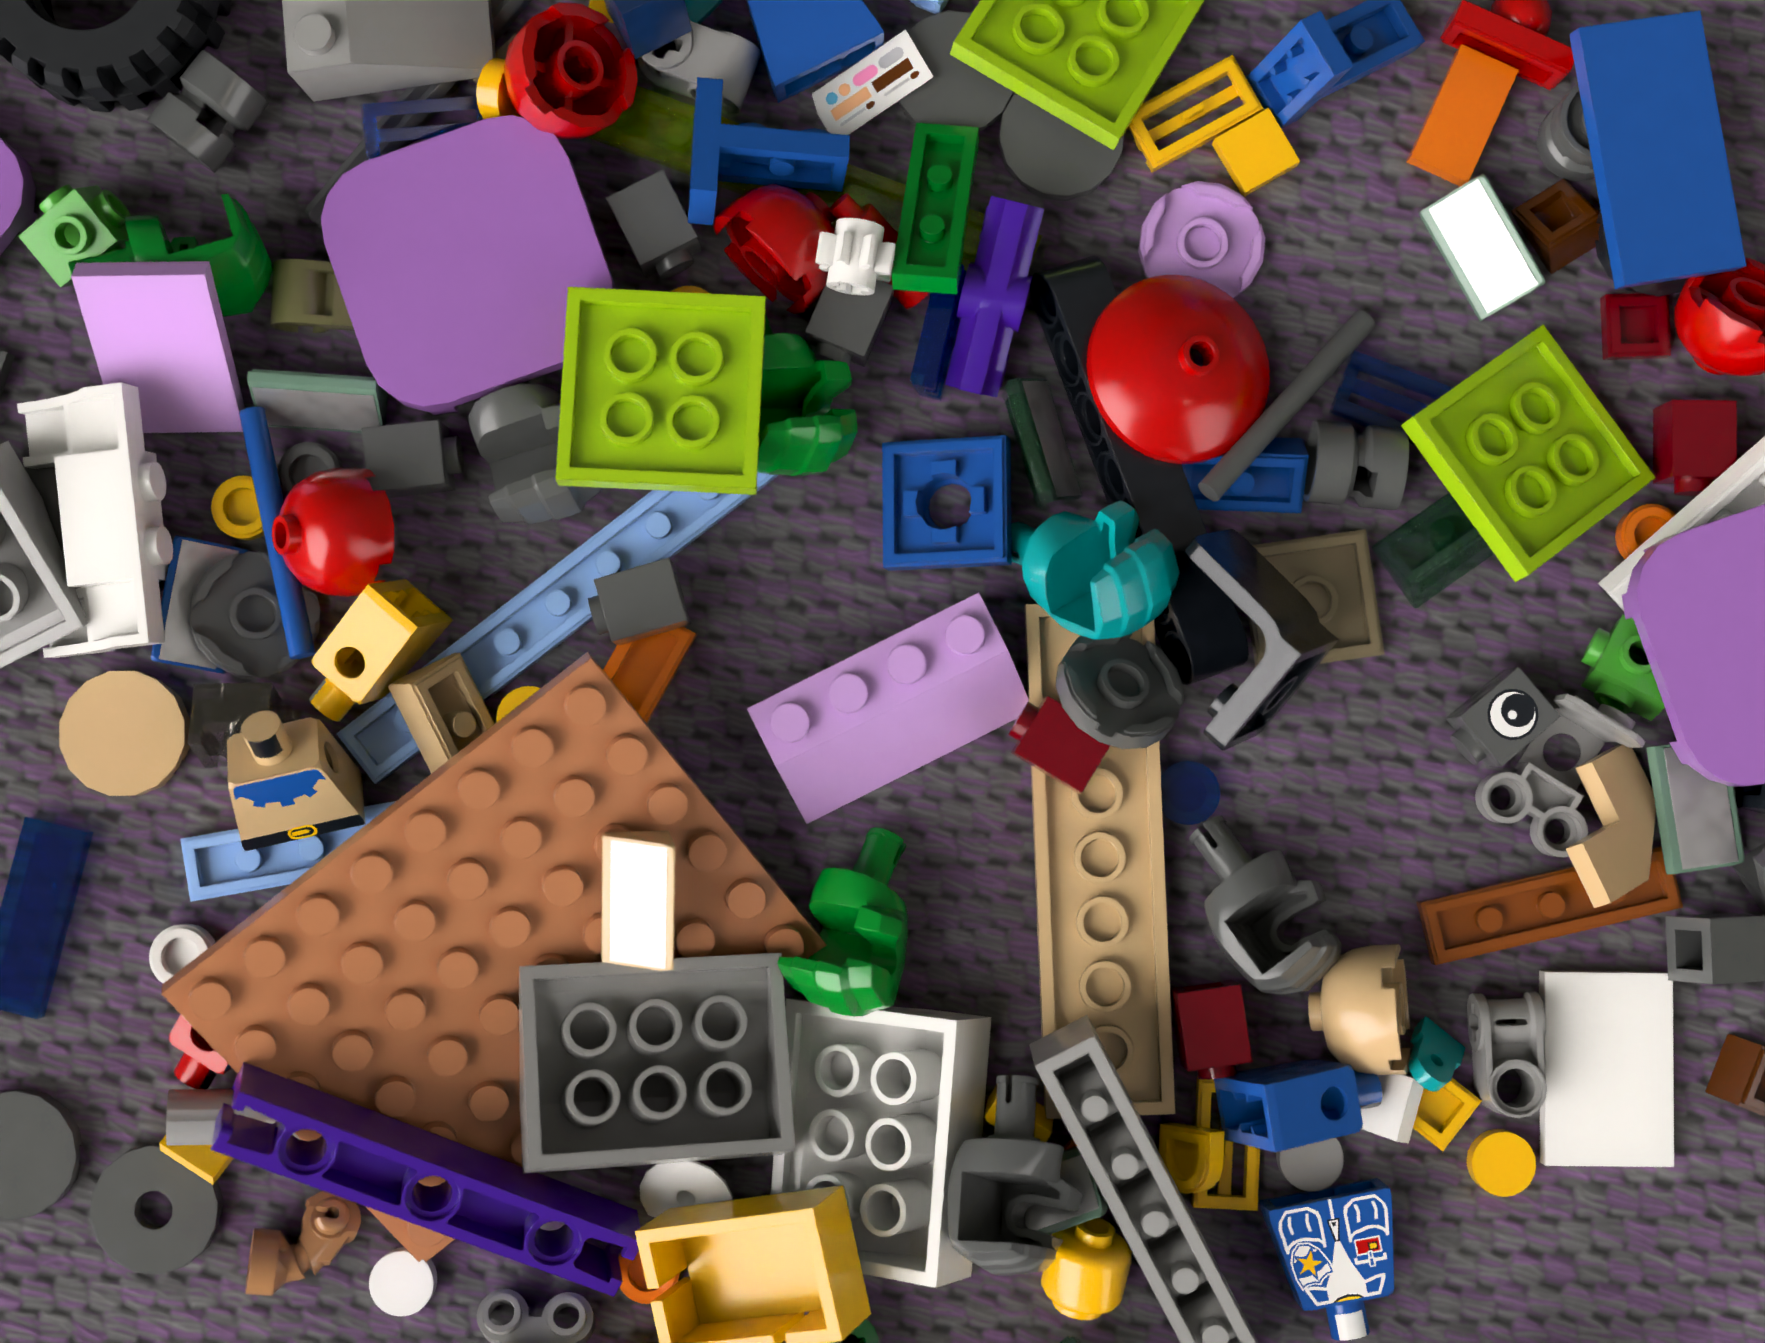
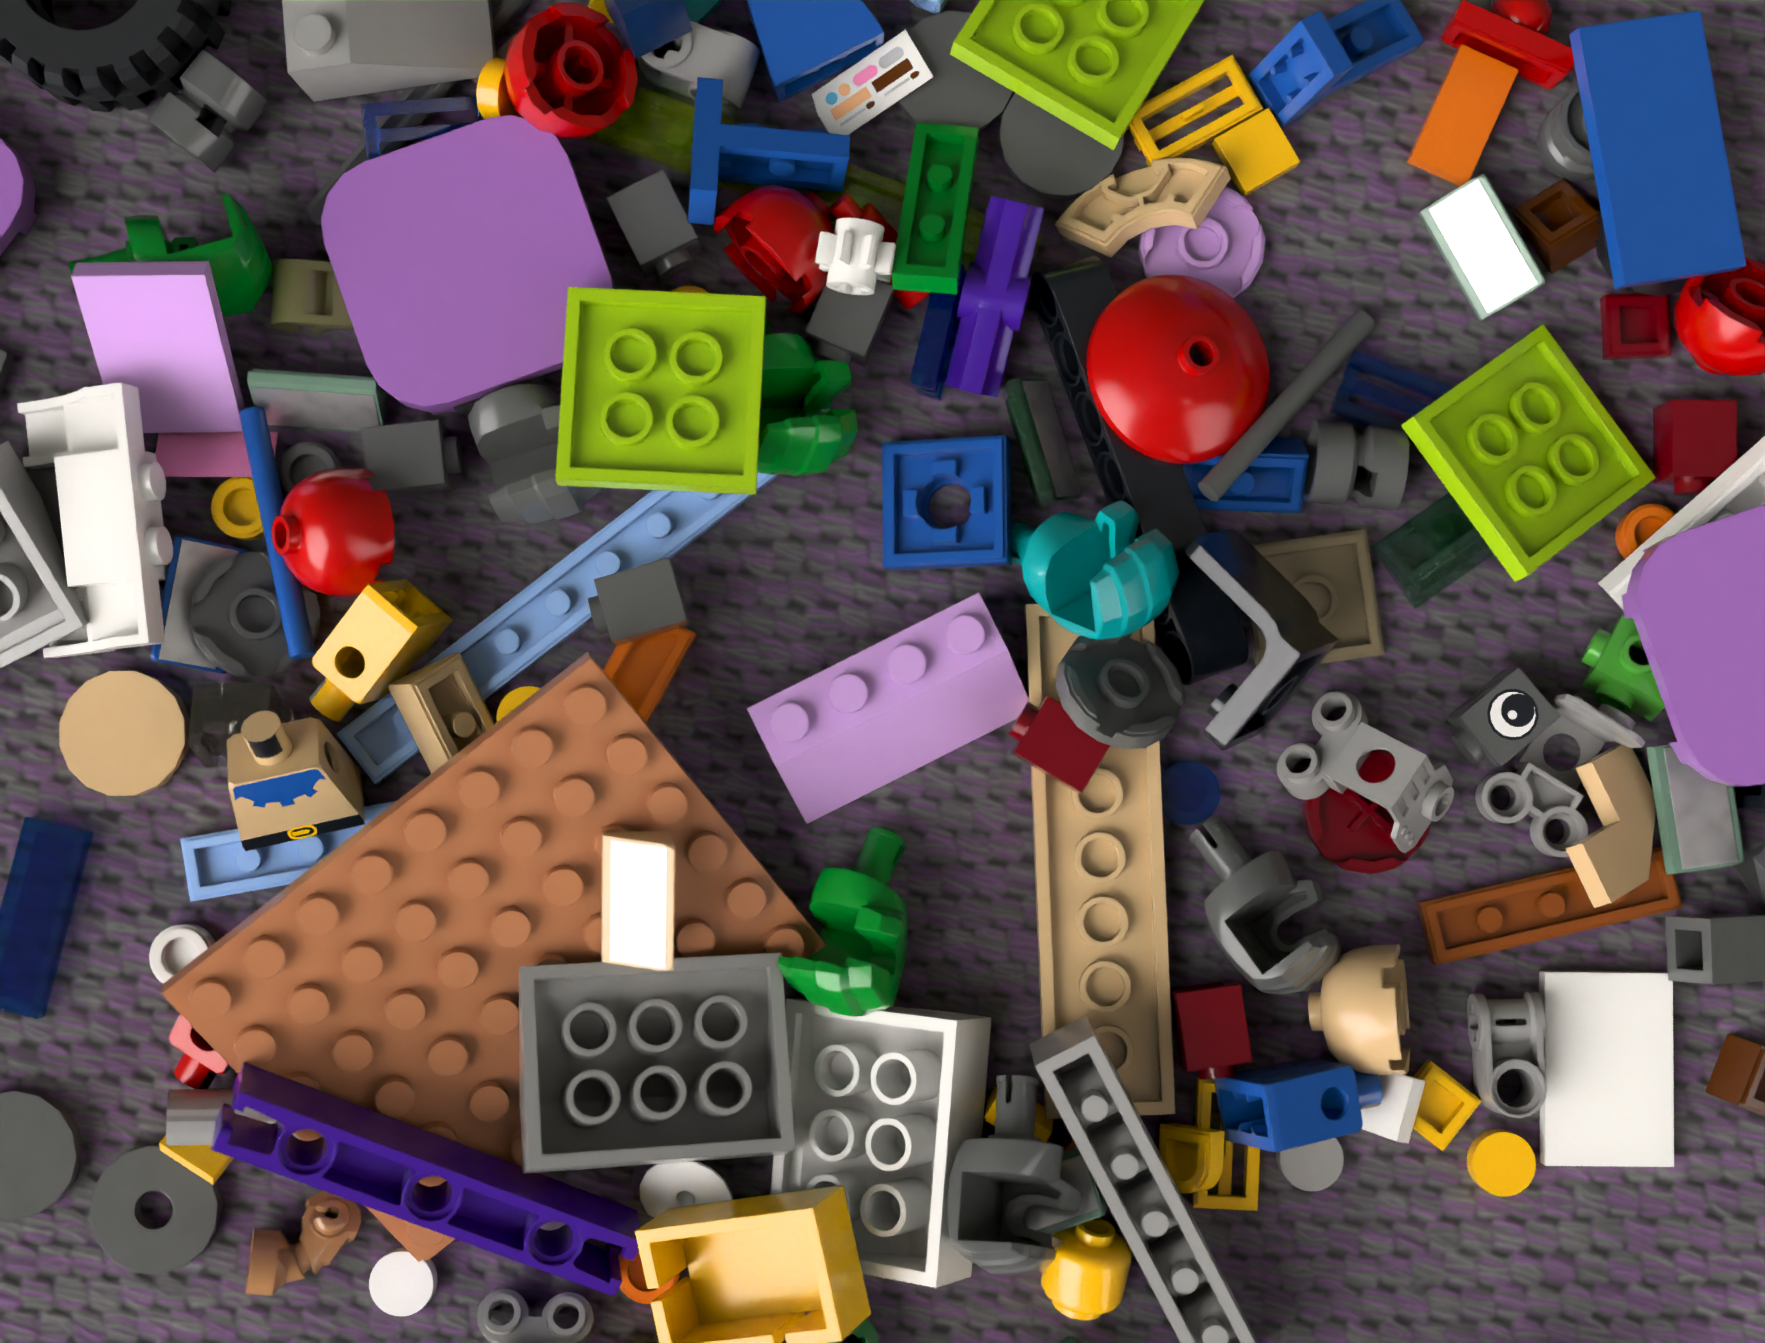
bright green brick [18,184,131,288] -> none
blue torso [1259,1178,1394,1341] -> none
teal piece [1408,1016,1466,1092] -> none
none -> bright pink sticker [155,432,278,477]
none -> tan tile [1055,158,1231,258]
none -> light grey piece [1277,691,1454,853]
none -> dark red tile [1302,749,1430,874]

